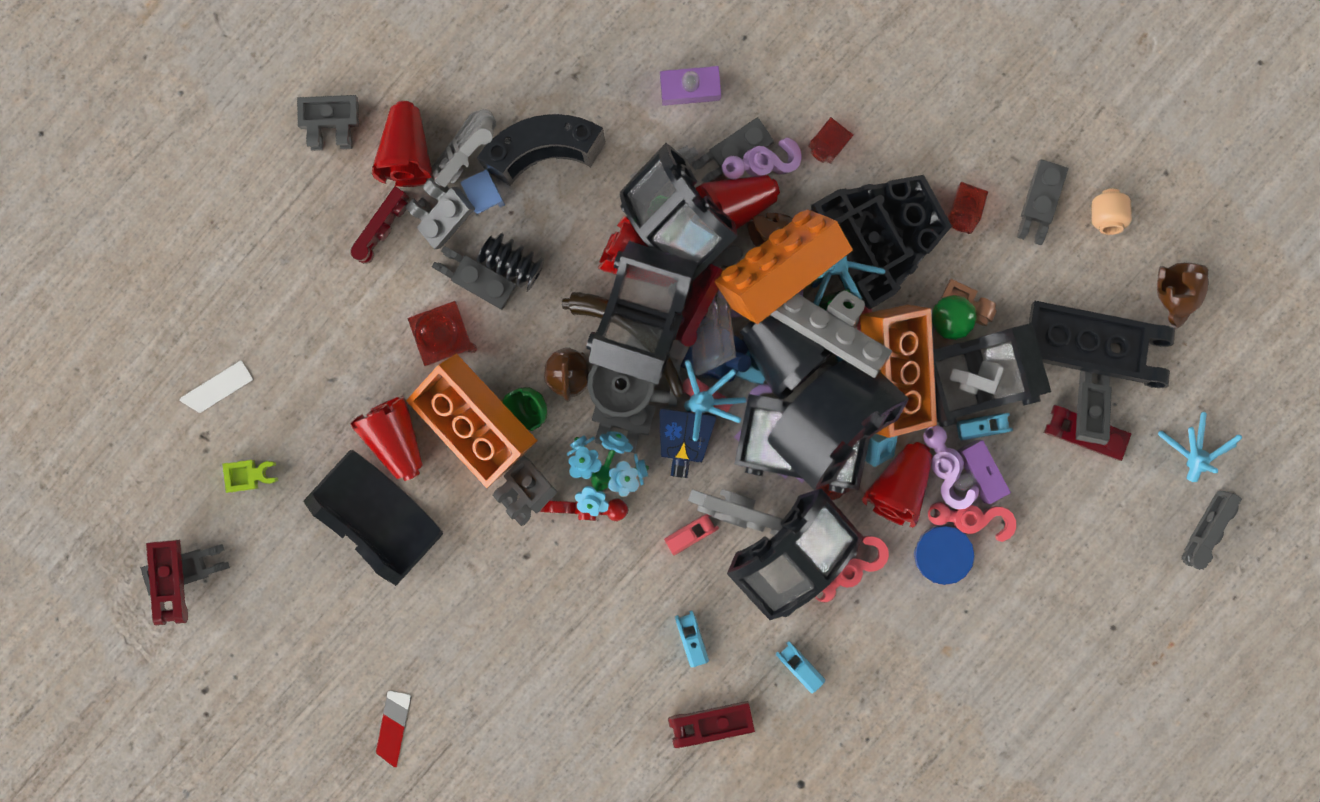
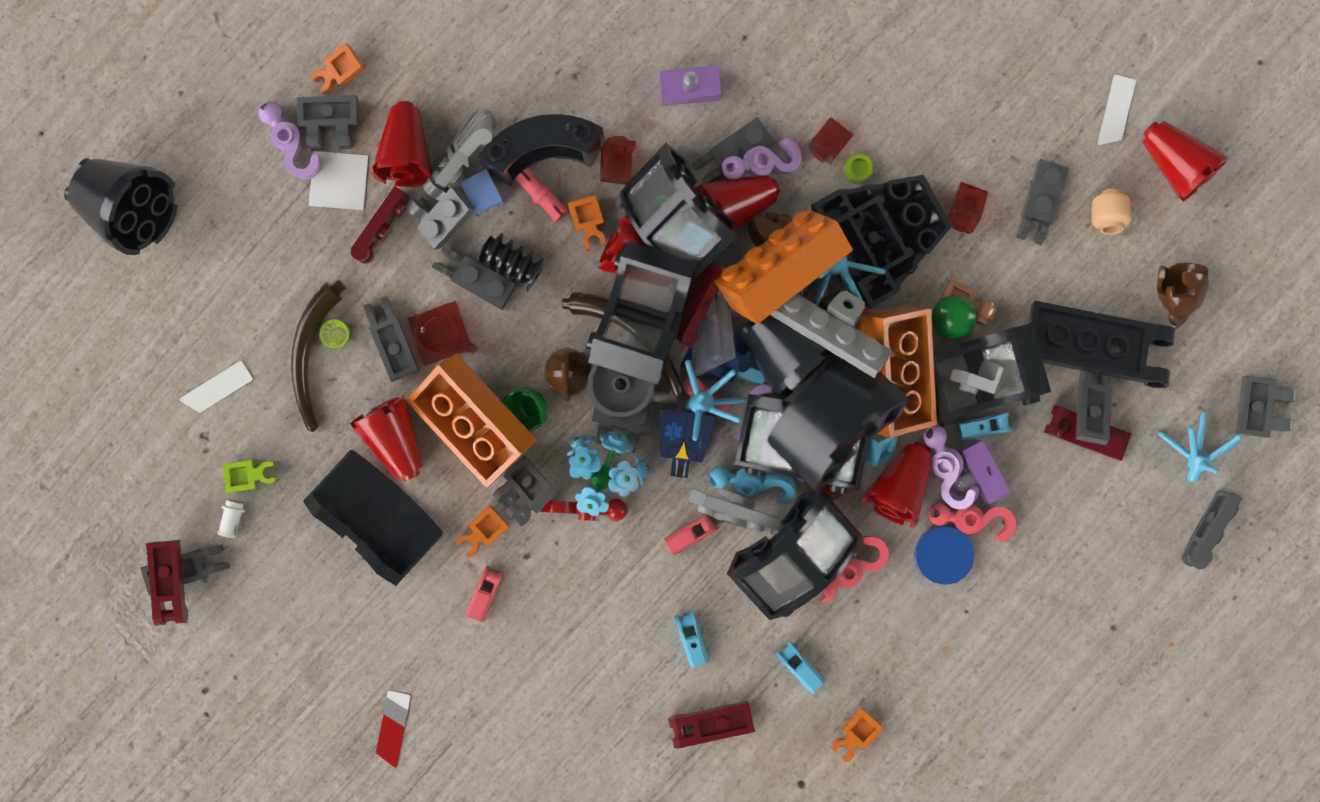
none -> black cone [64,158,178,255]
none -> white pin [217,499,246,538]
none -> lavender piece [258,102,321,180]
none -> dark brown animal [291,280,346,432]
none -> white sticker [308,151,368,210]
none -> orange plate [310,43,366,95]
none -> lime tile [319,319,351,349]
none -> dark grey hinge [364,296,420,382]
none -> orange plate [456,505,510,557]
none -> coral bar [466,565,504,622]
none -> coral pin [515,167,569,223]
none -> orange plate [567,195,606,251]
none -> clear red bracket [600,136,636,185]
none -> medium azure piece [709,465,797,505]
none -> orange plate [831,707,884,763]
none -> lime tile [843,153,874,184]
none -> white sticker [1097,75,1136,145]
none -> red cone [1142,121,1228,202]
none -> dark grey plate [1236,375,1297,438]

